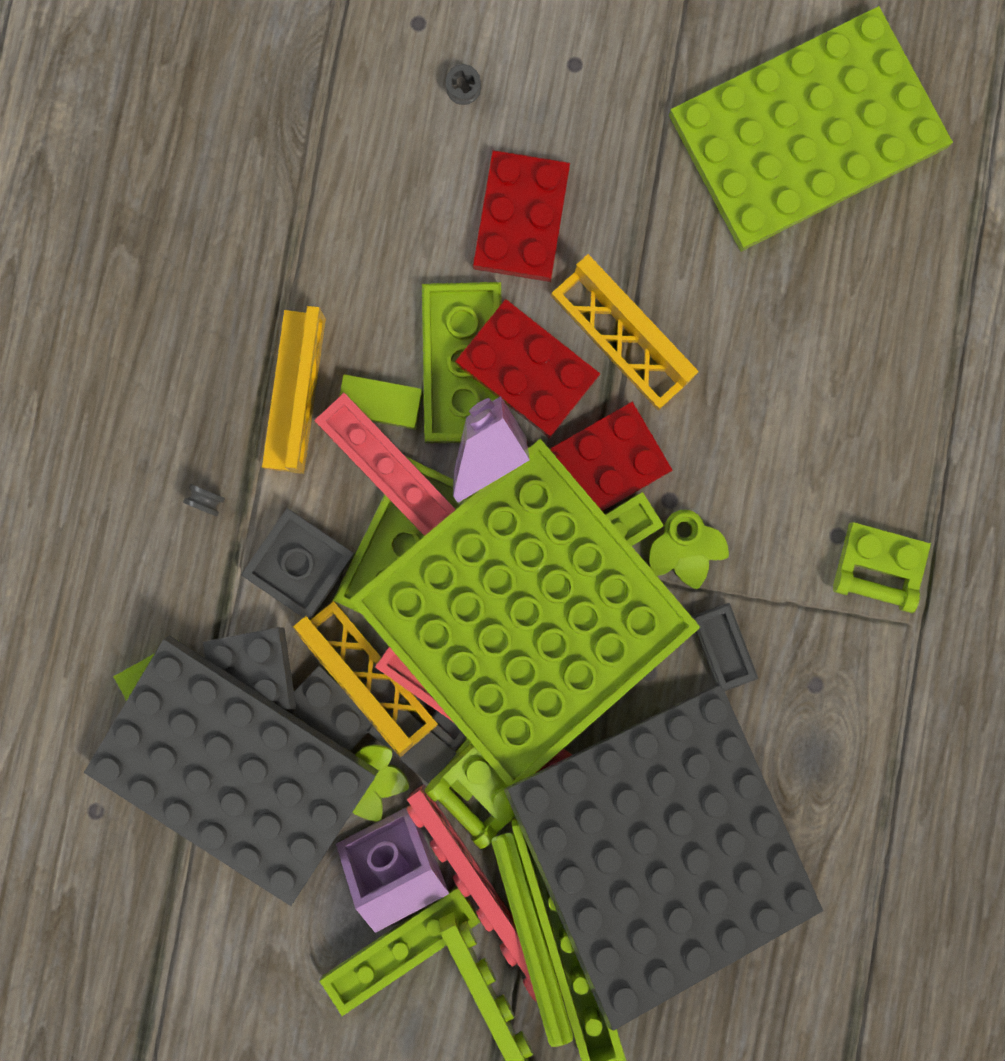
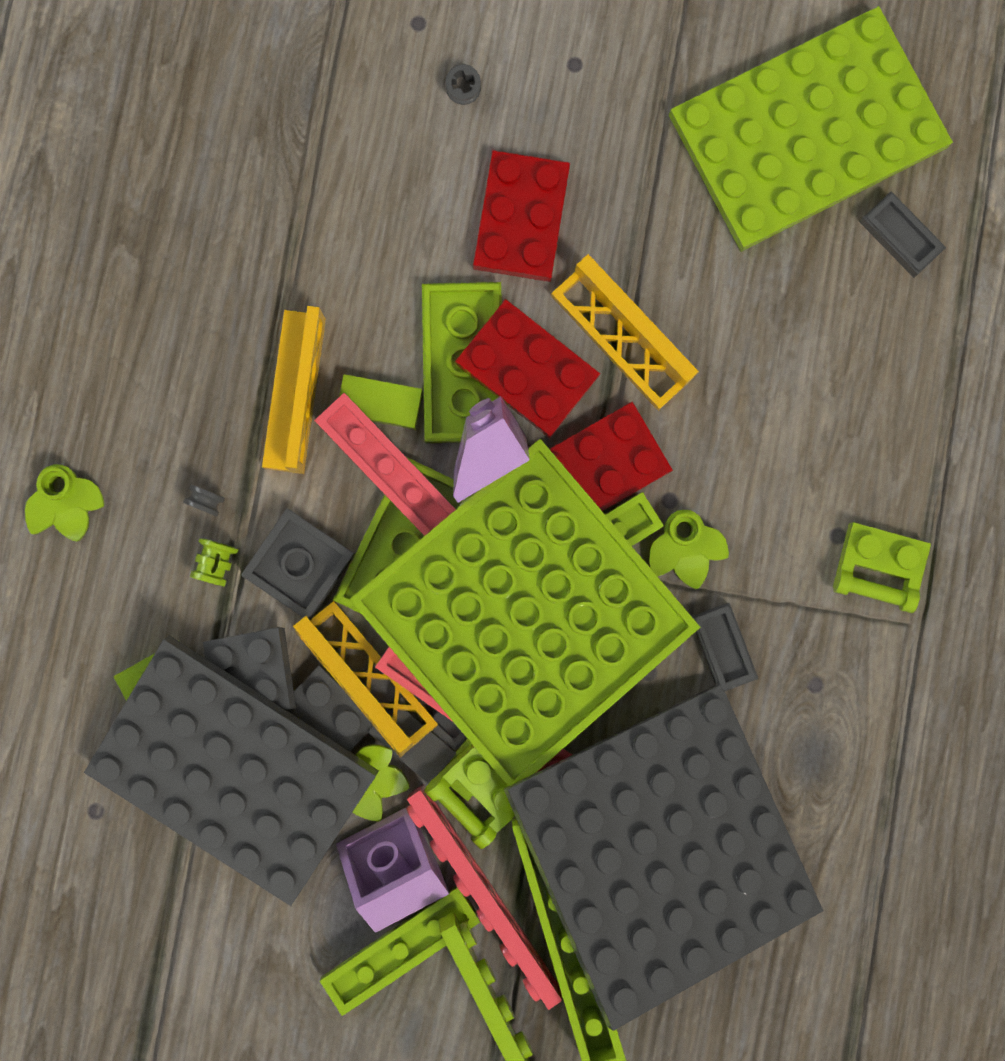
lime axle [492,833,573,1047] -> none
none -> lime plate [25,464,104,542]
none -> lime bush [190,538,238,587]
none -> dark grey tile [859,191,946,278]

